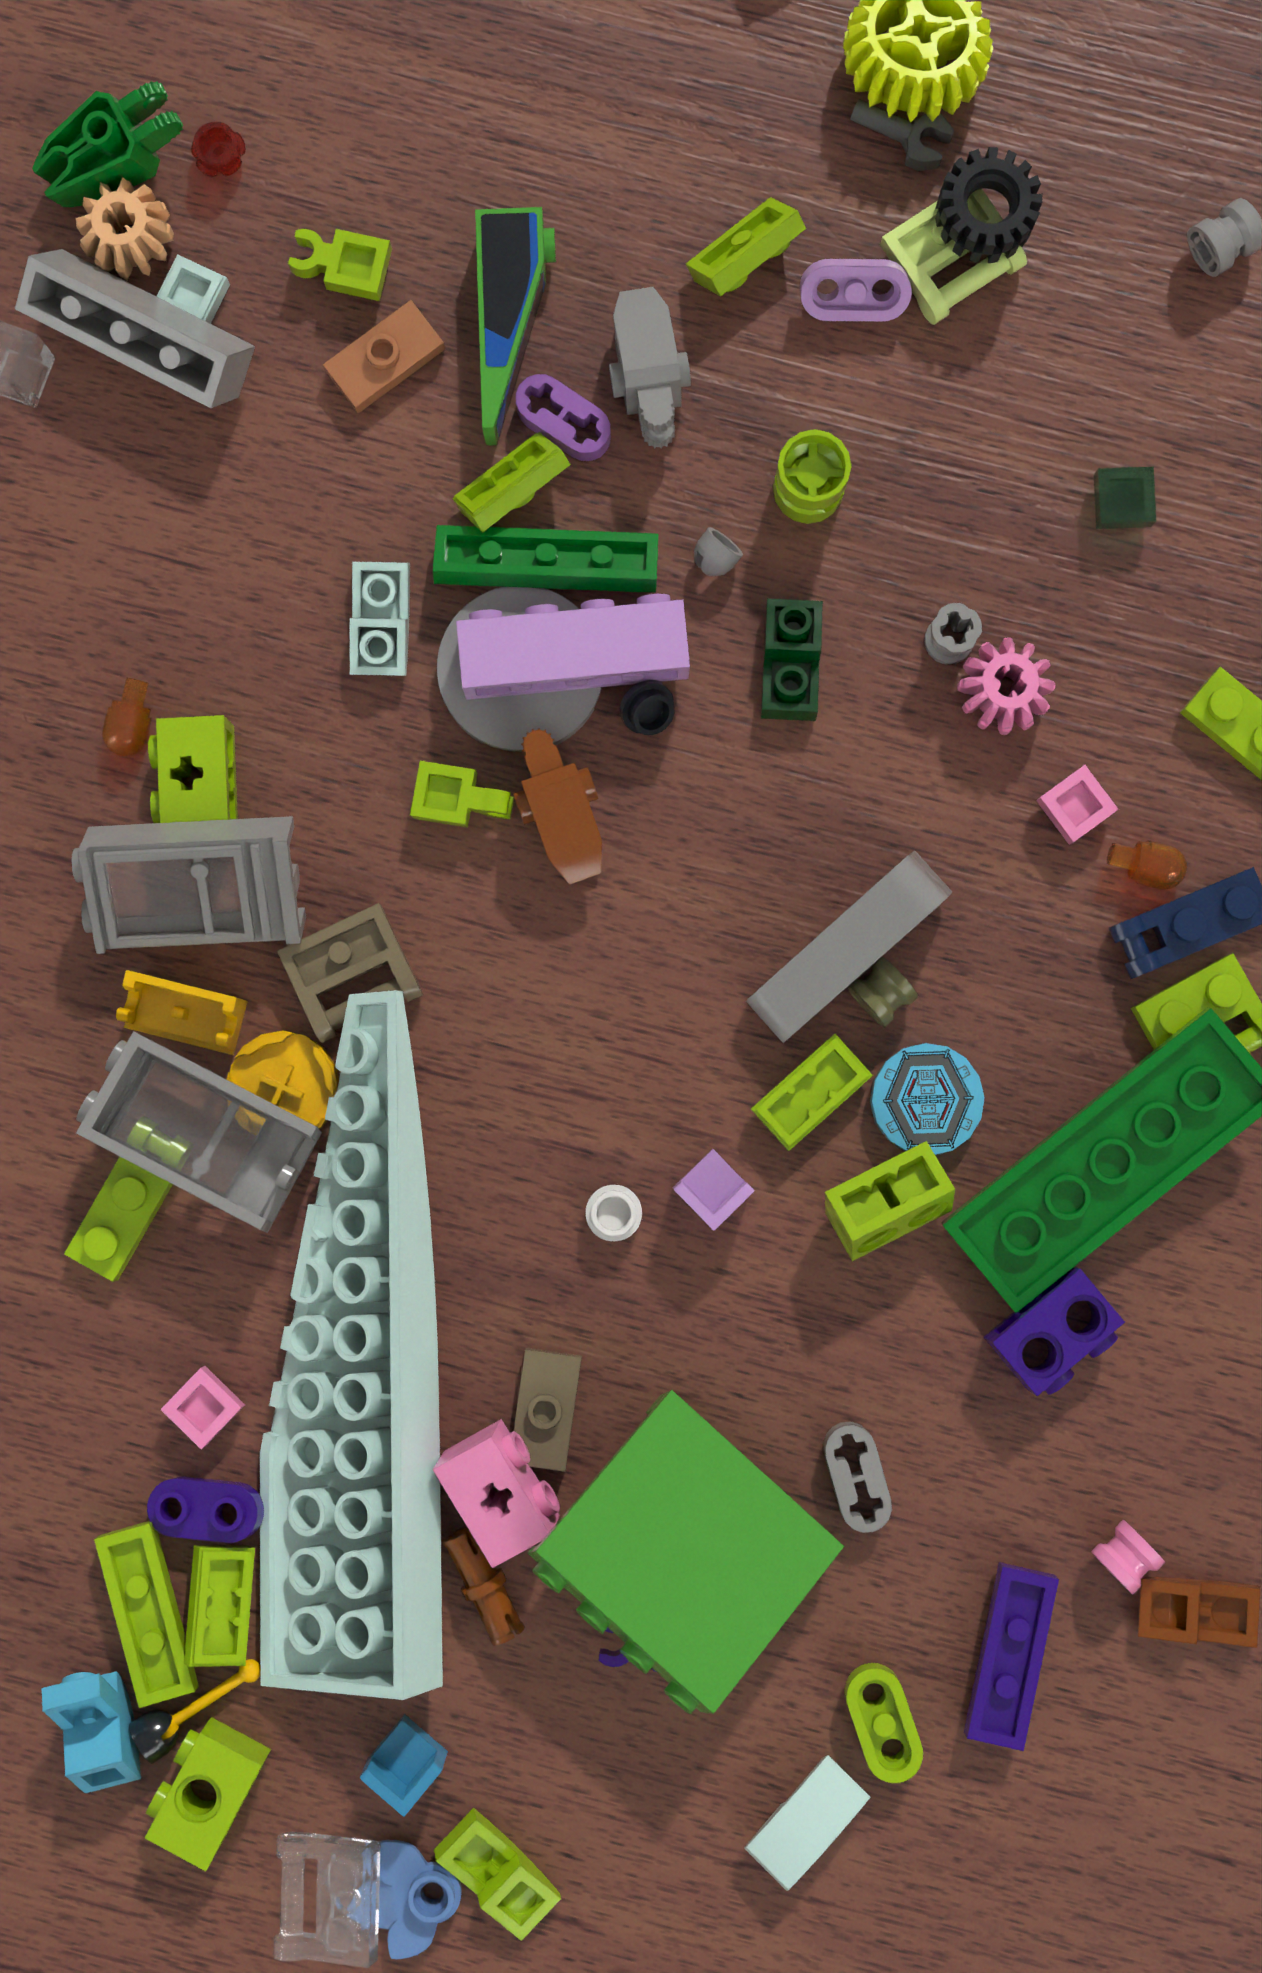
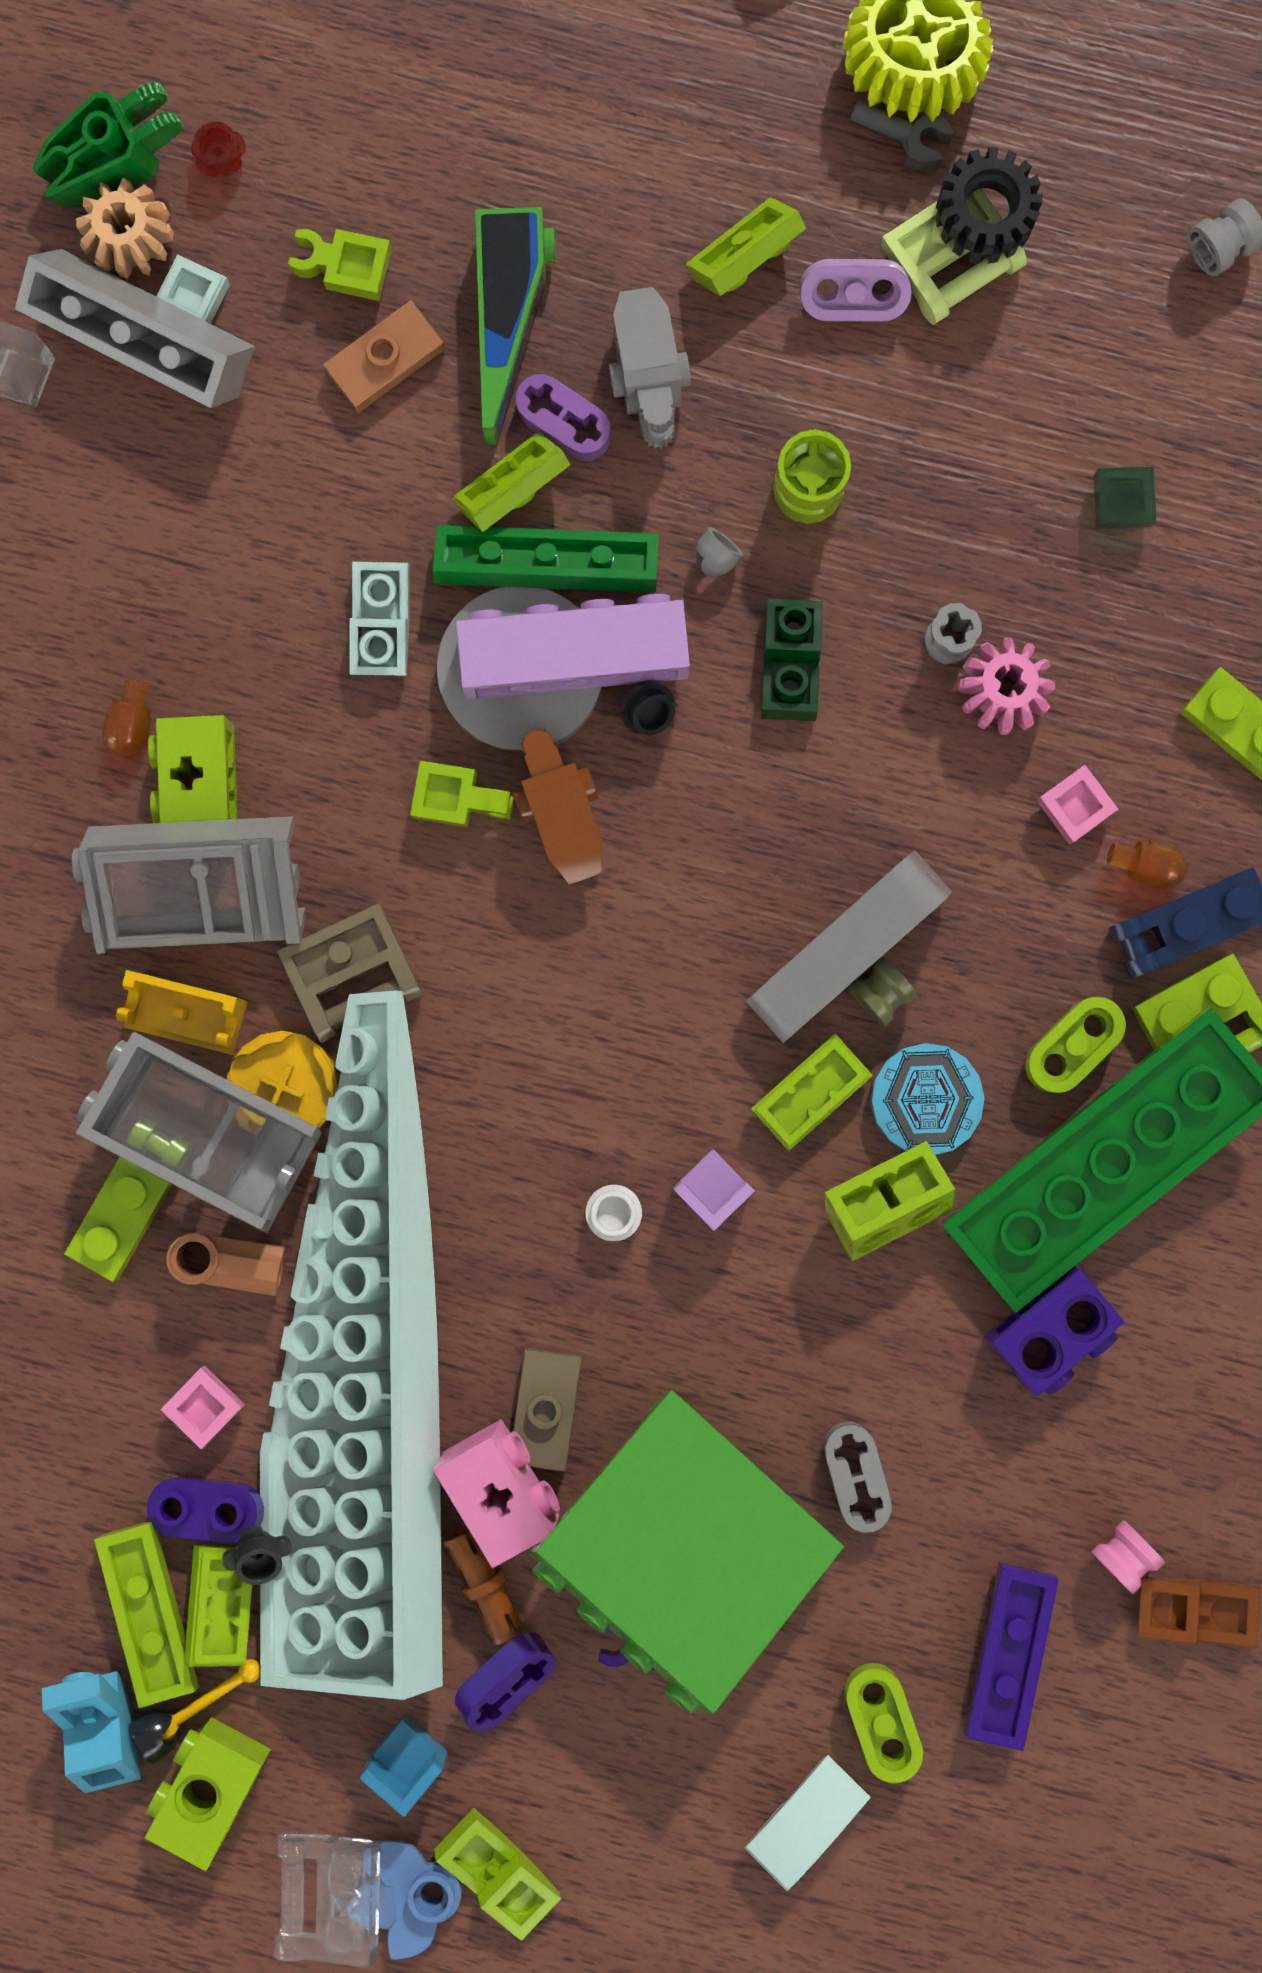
none -> nougat piece [167,1230,286,1296]
none -> pearl dark grey plate [222,1525,292,1585]
none -> dark purple beam [455,1632,556,1732]
none -> lime plate [1025,997,1126,1093]

